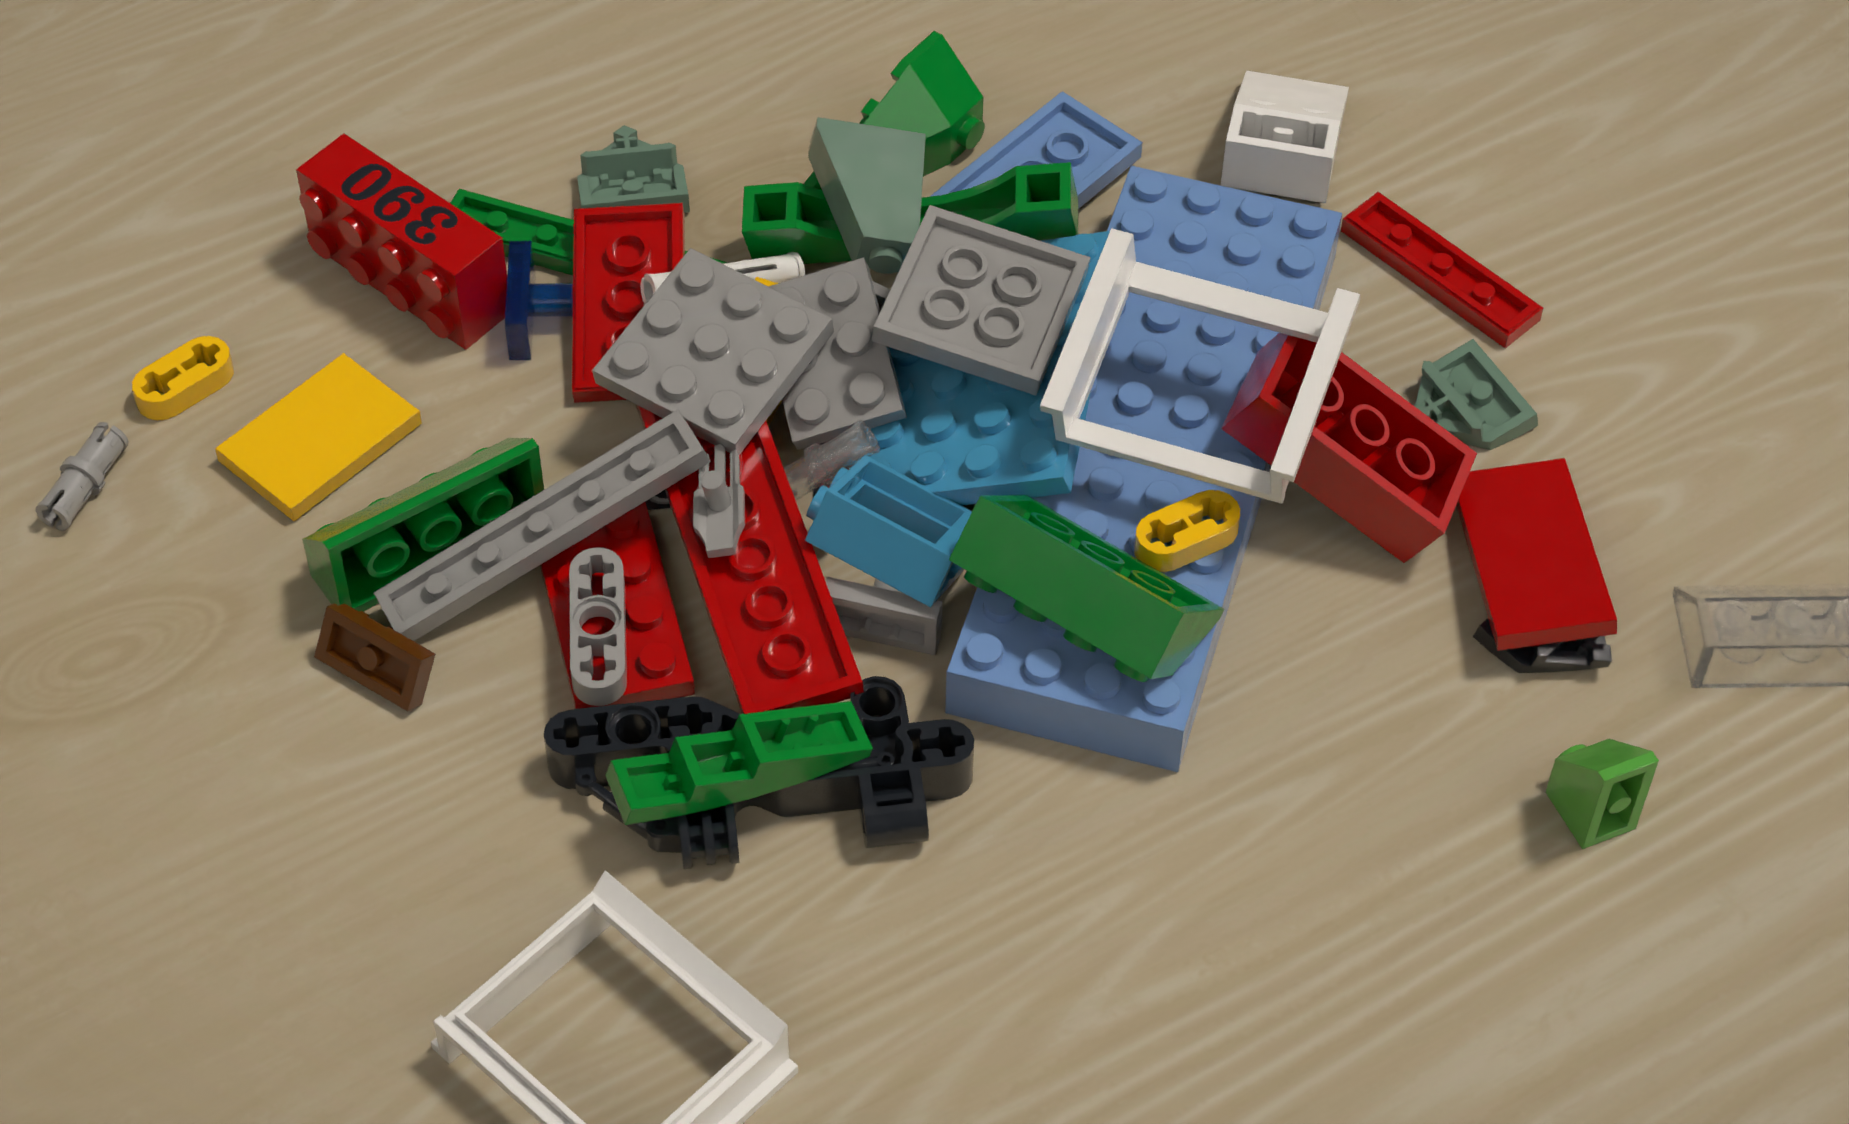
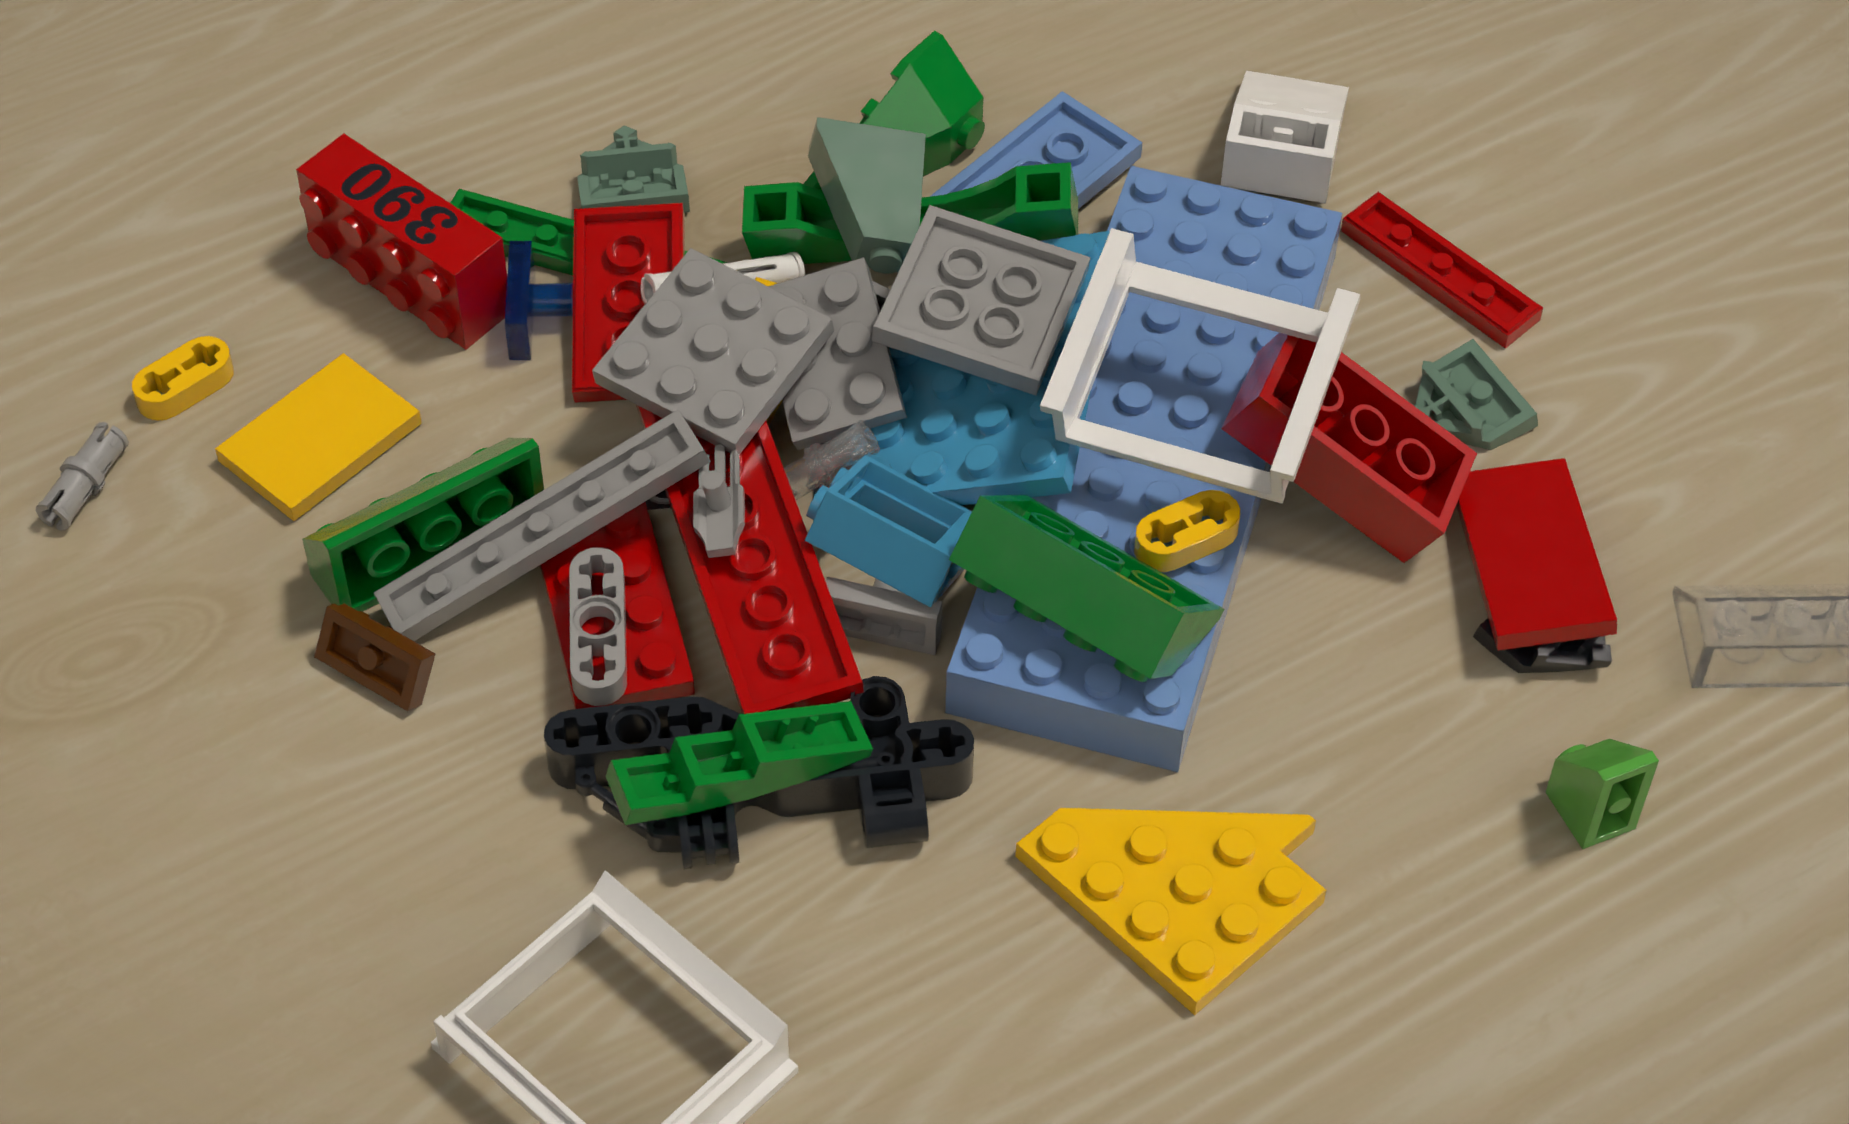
none -> yellow wing [1015,808,1327,1016]

